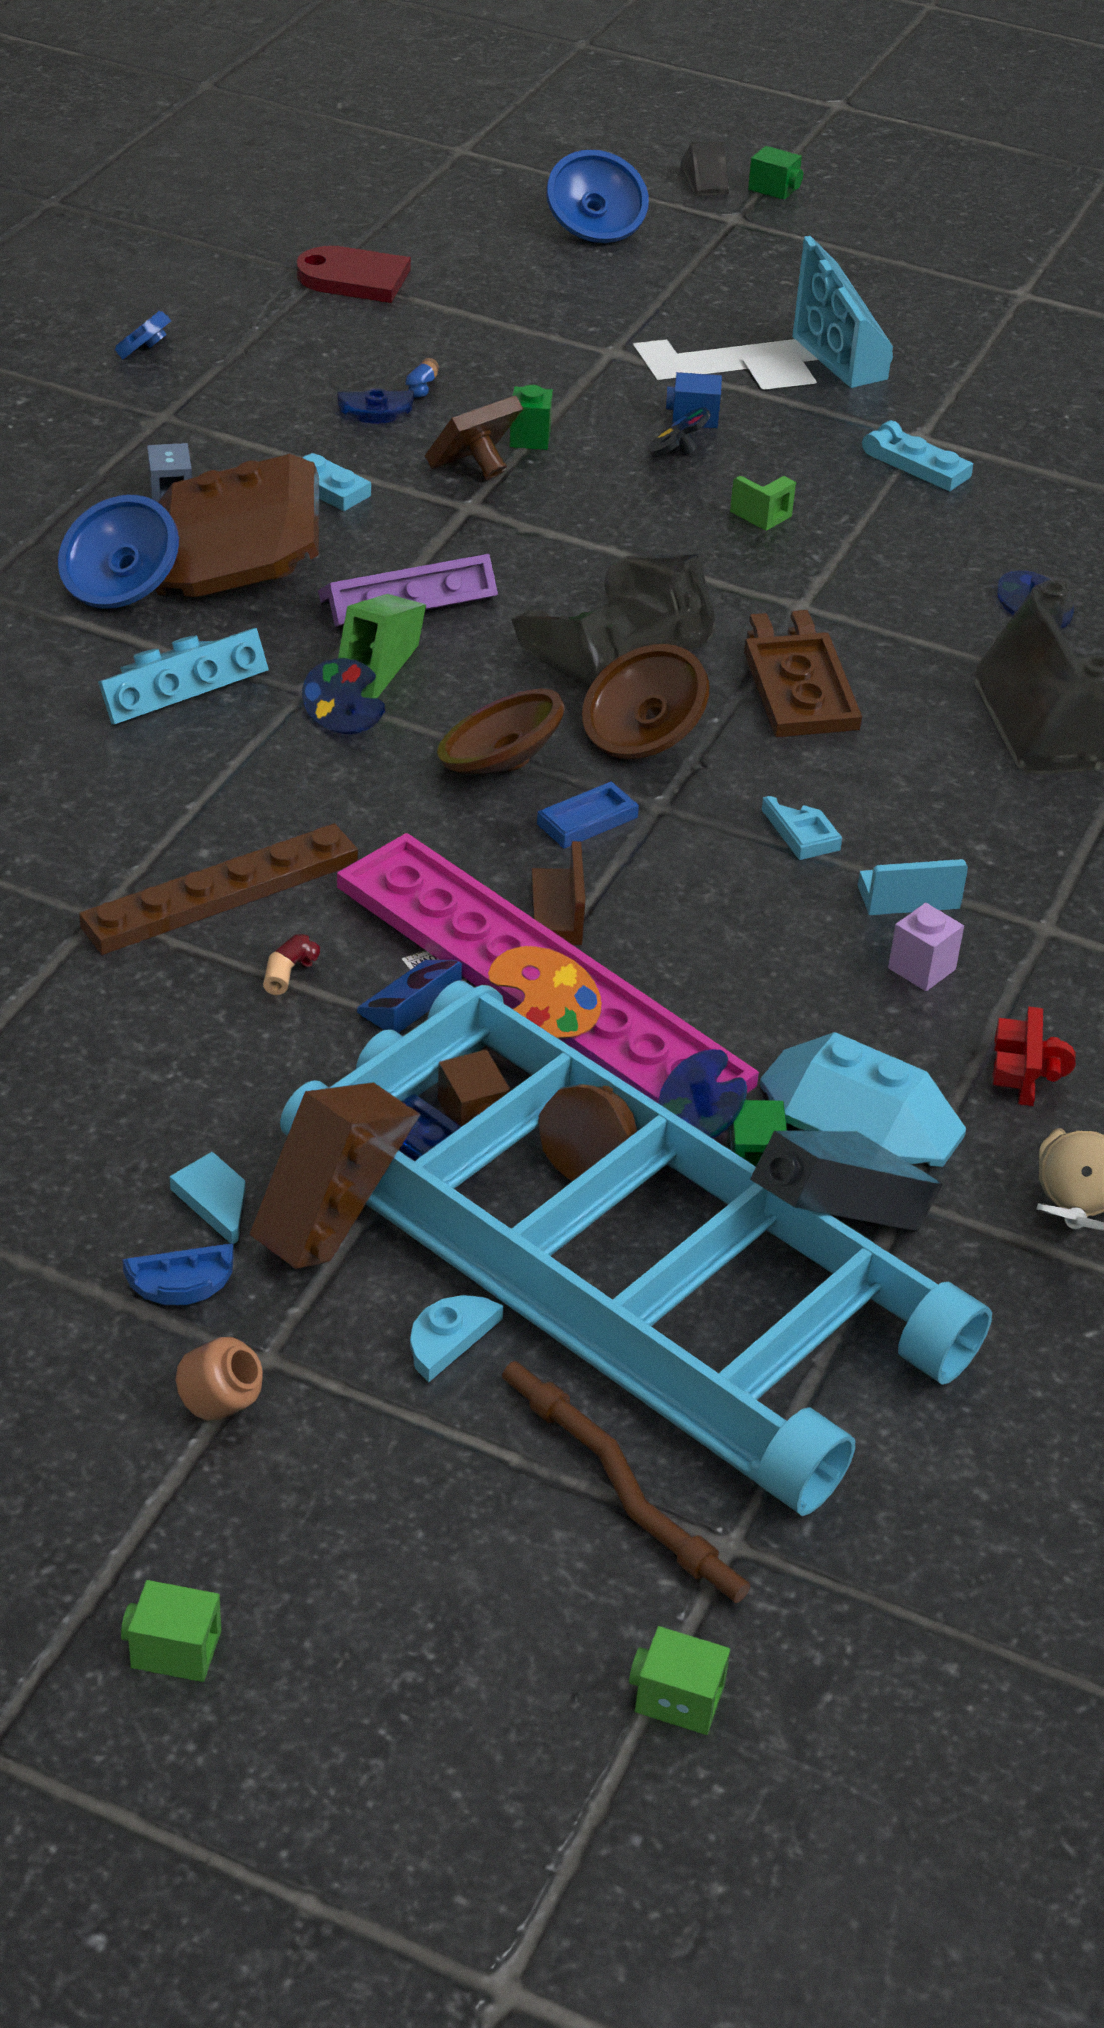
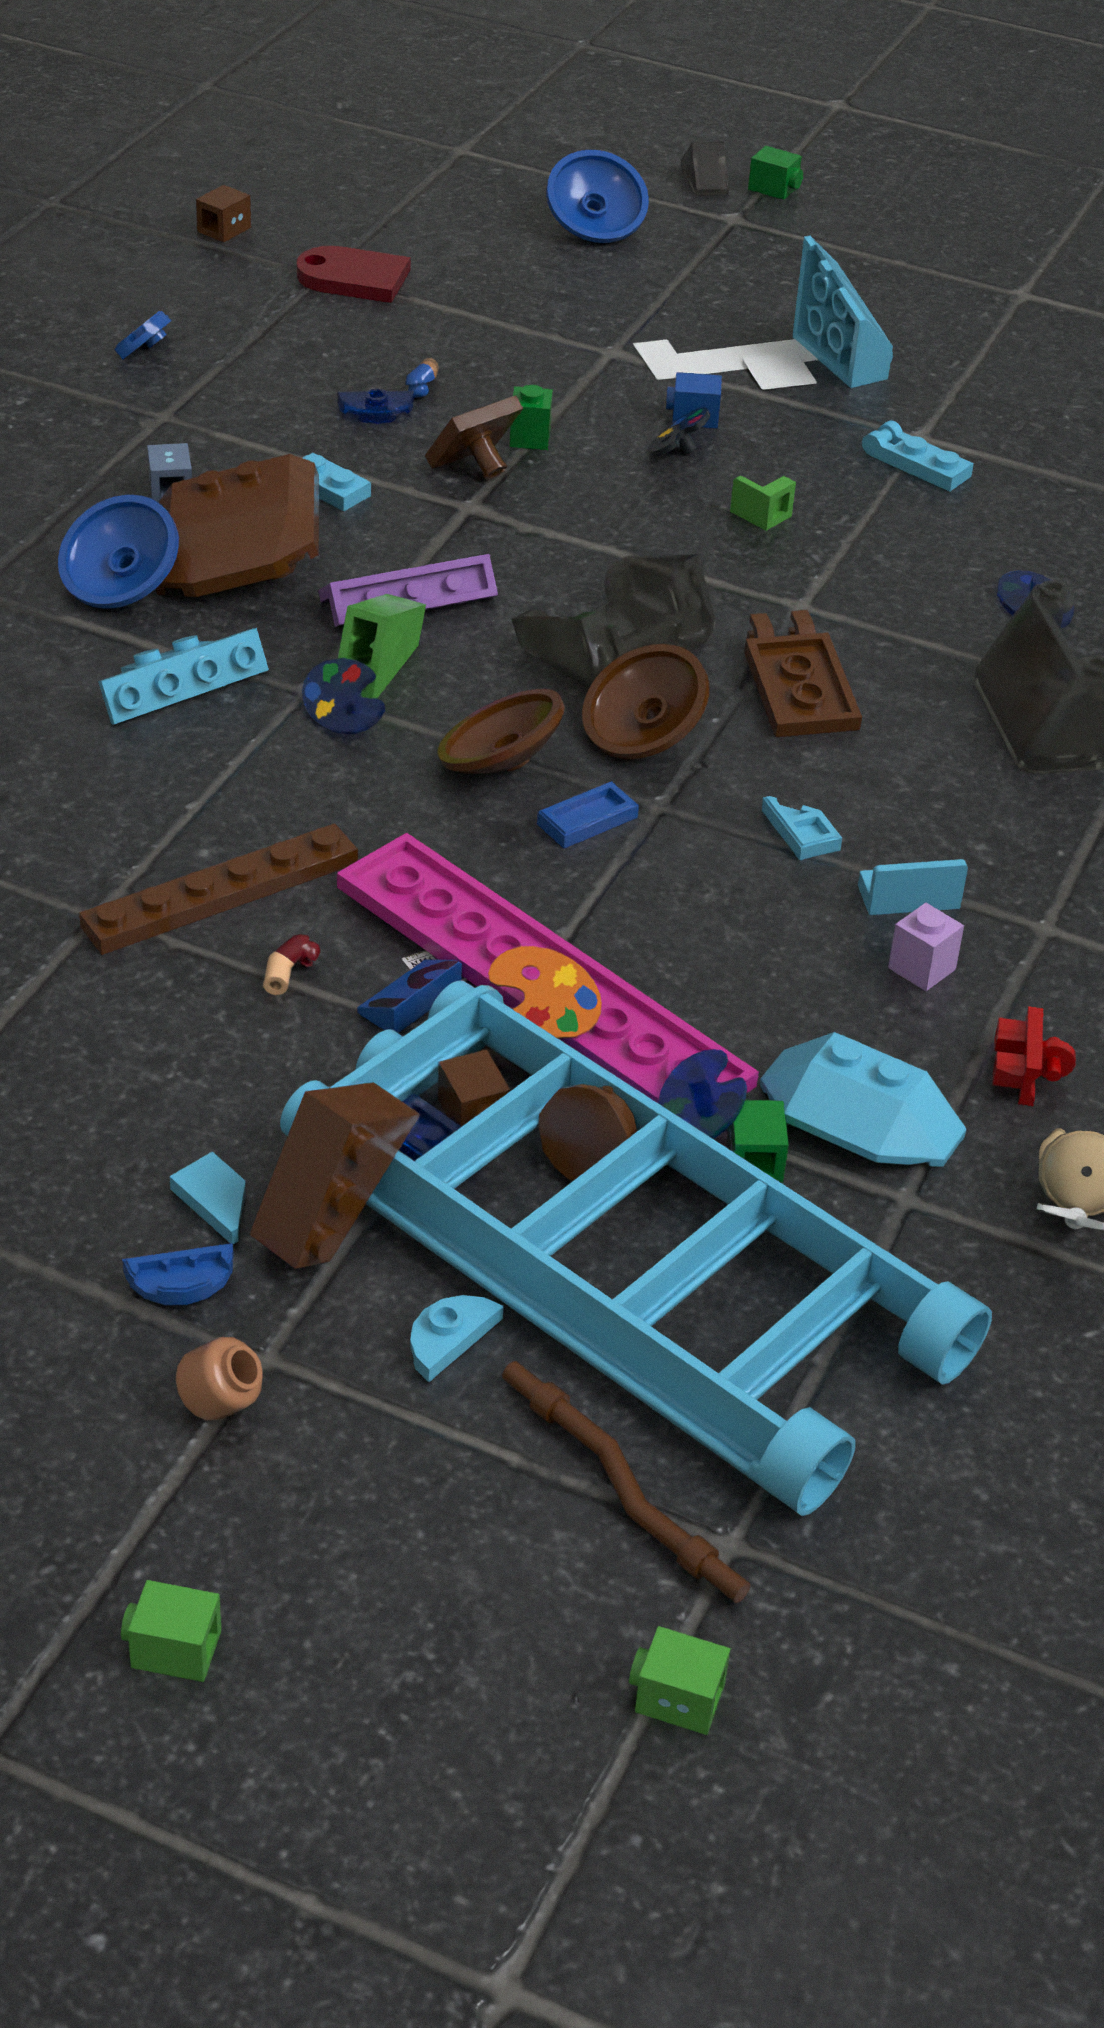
reddish brown panel [531,841,585,945] -> none
black slope [750,1131,943,1230] -> none
none -> reddish brown brick [196,185,251,242]

